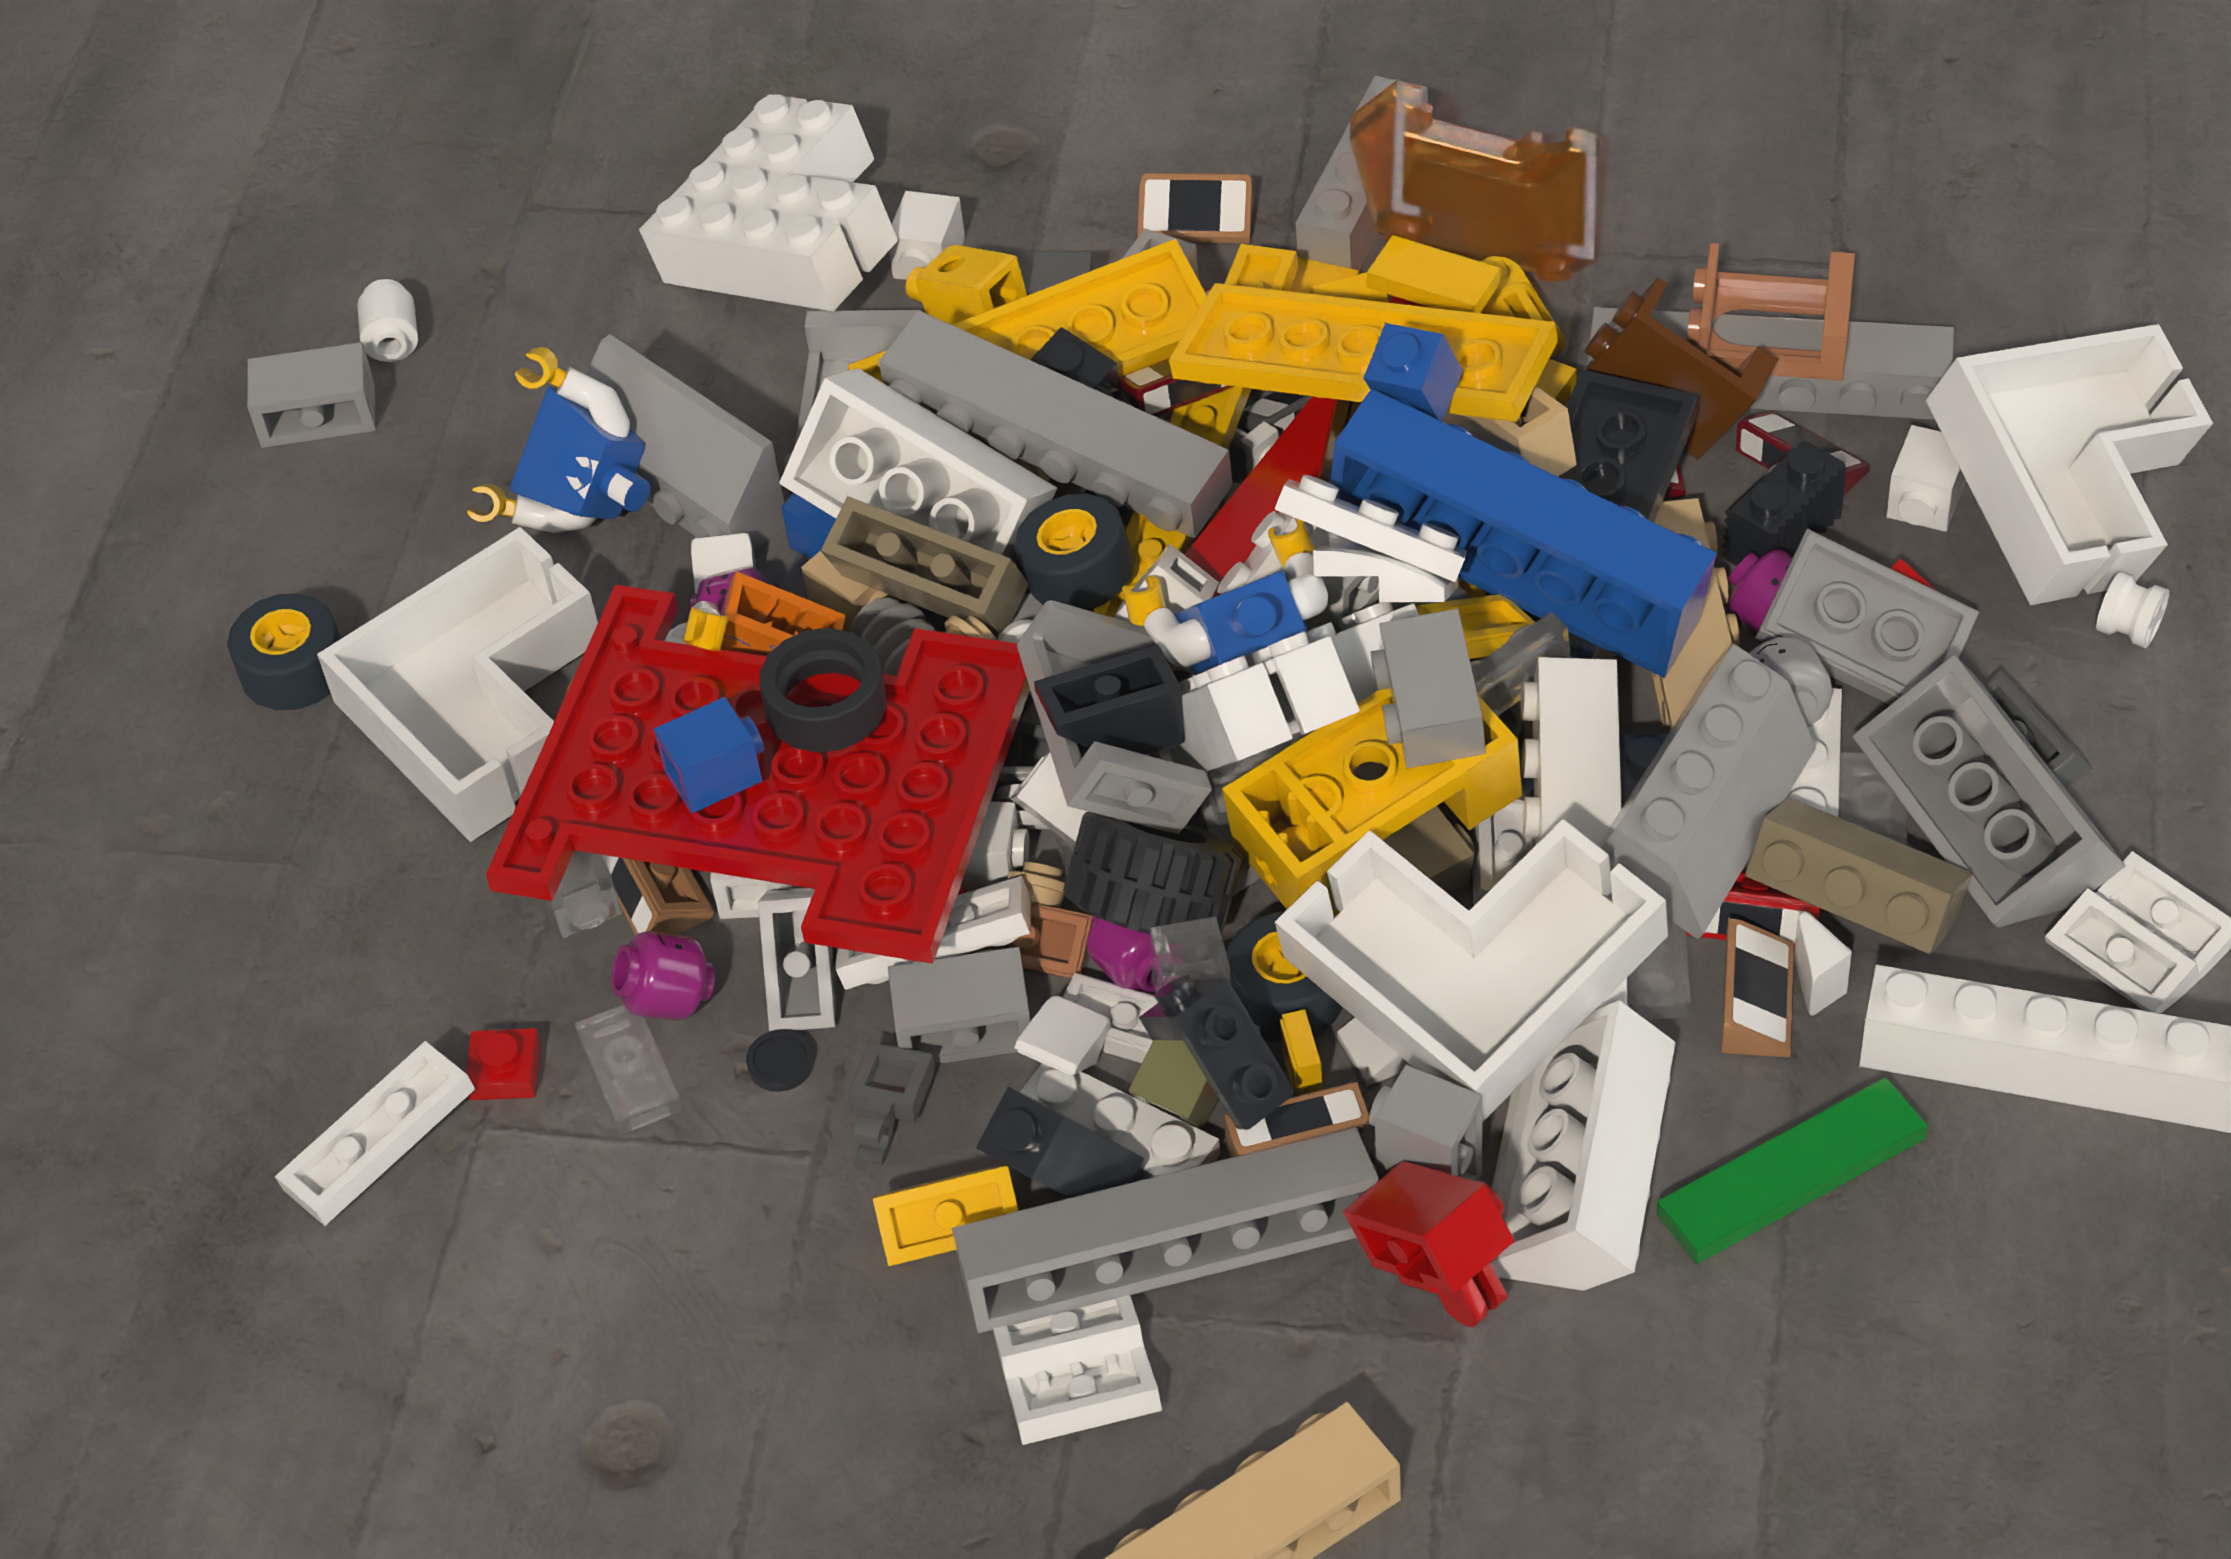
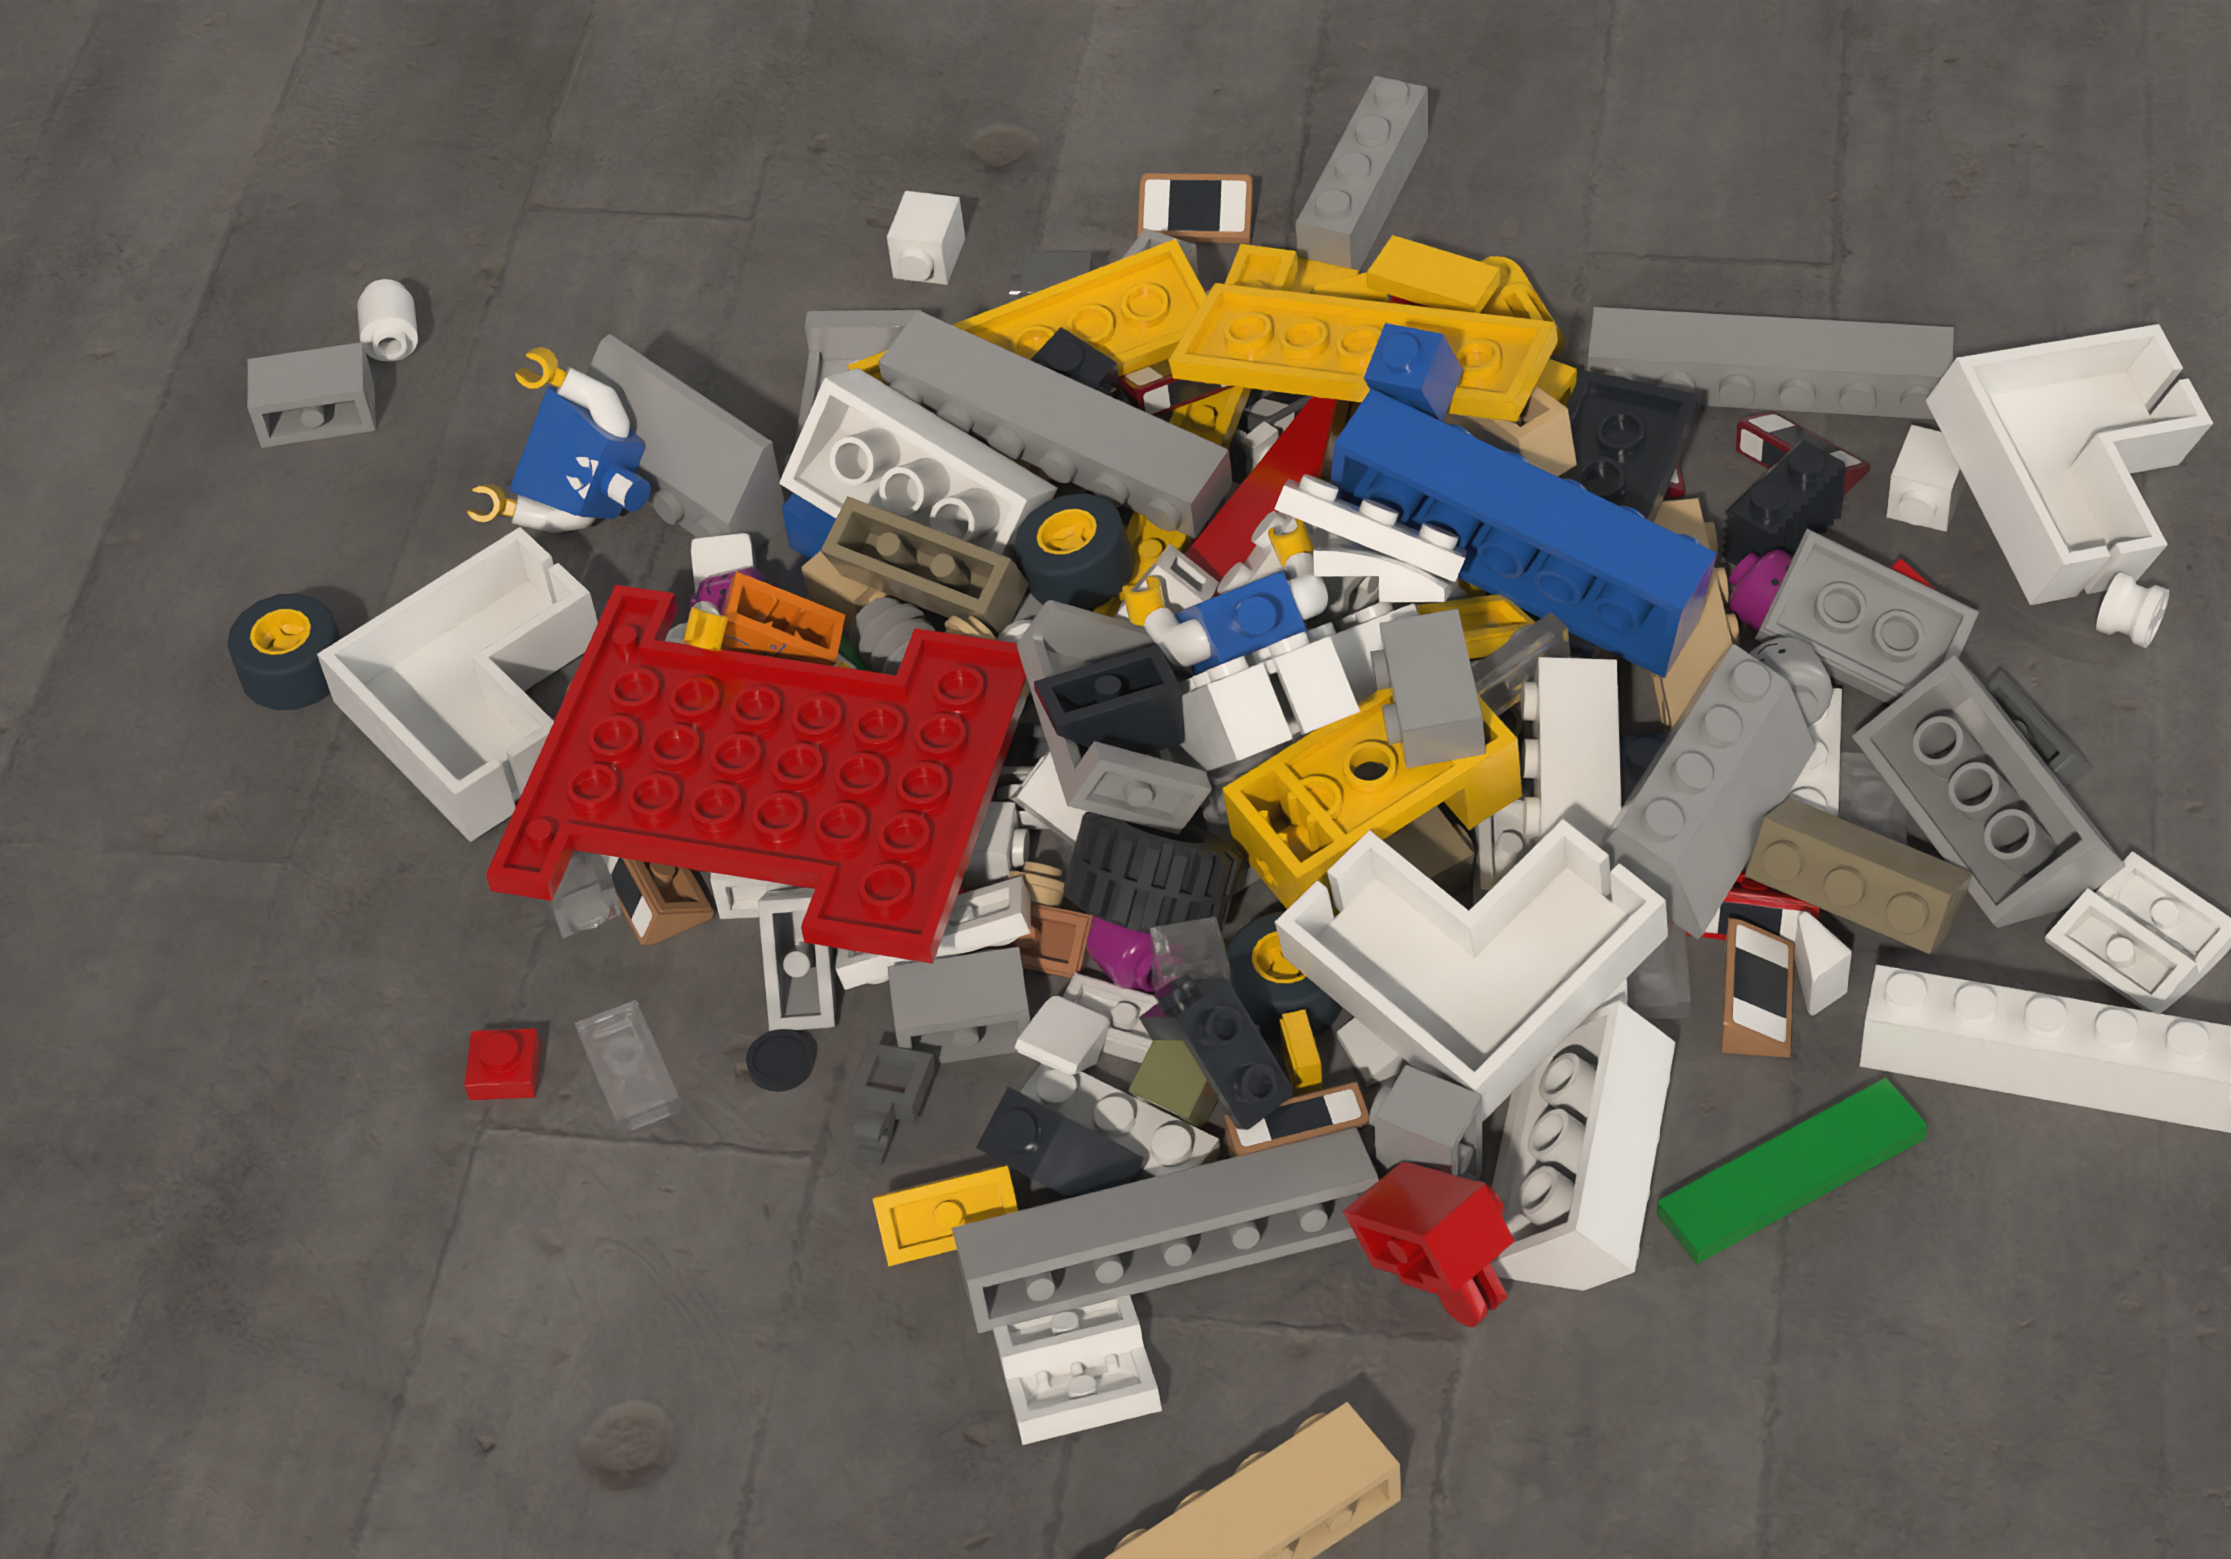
white plate [275,1041,475,1226] -> none
magenta head [611,931,715,1021] -> none
white piece [639,94,898,312] -> none
blue brick [654,697,764,814] -> none
black tyre [759,628,887,753] -> none
yellow torso [905,245,1028,325] -> none
clear orange windscreen [1350,80,1597,282] -> none
reddish brown panel [1585,277,1777,460] -> none
nougat panel [1687,243,1855,381] -> none

